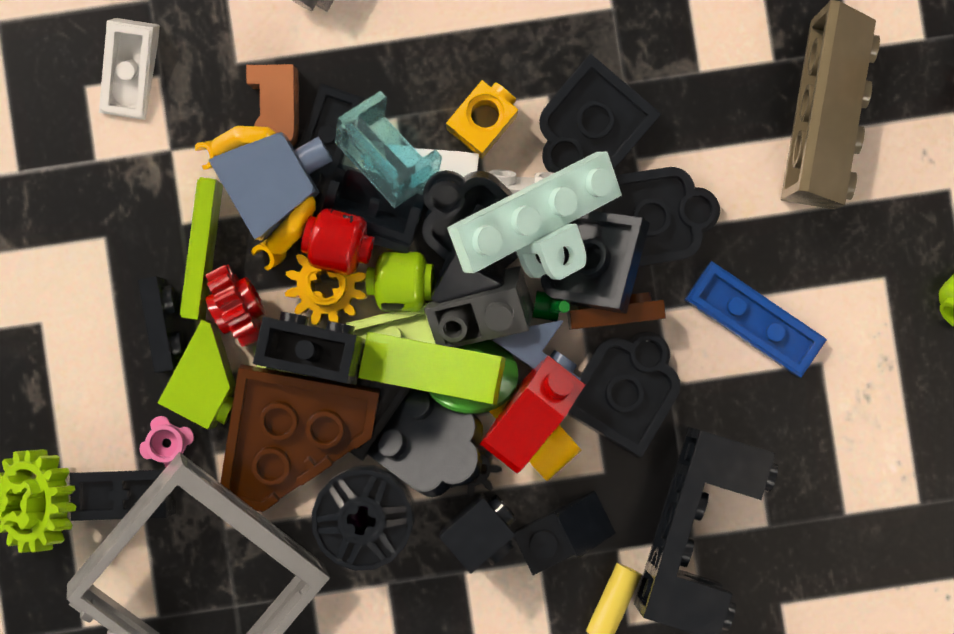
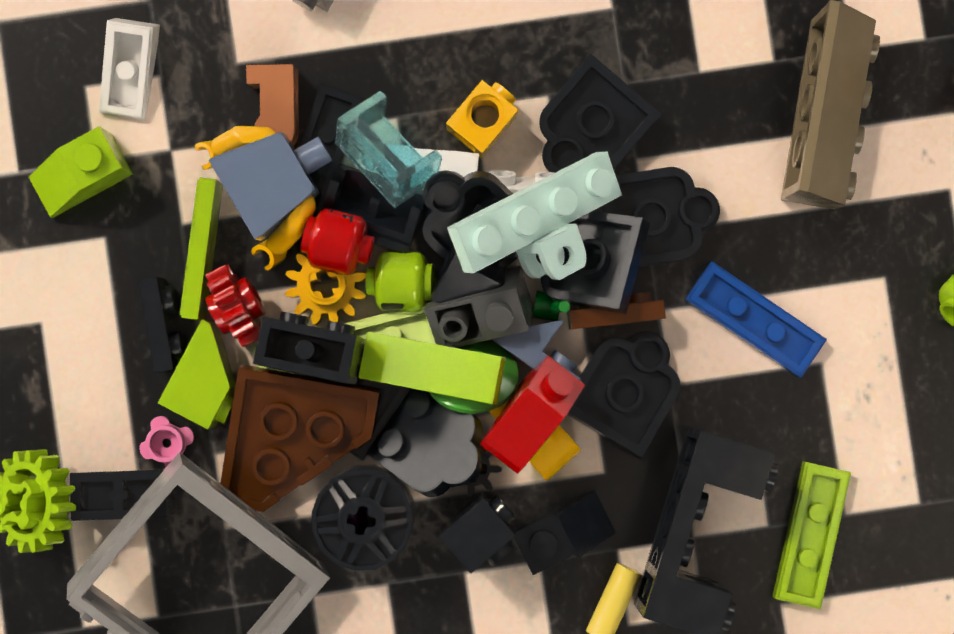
none -> lime slope [29,126,133,218]
none -> lime tile [772,461,851,609]

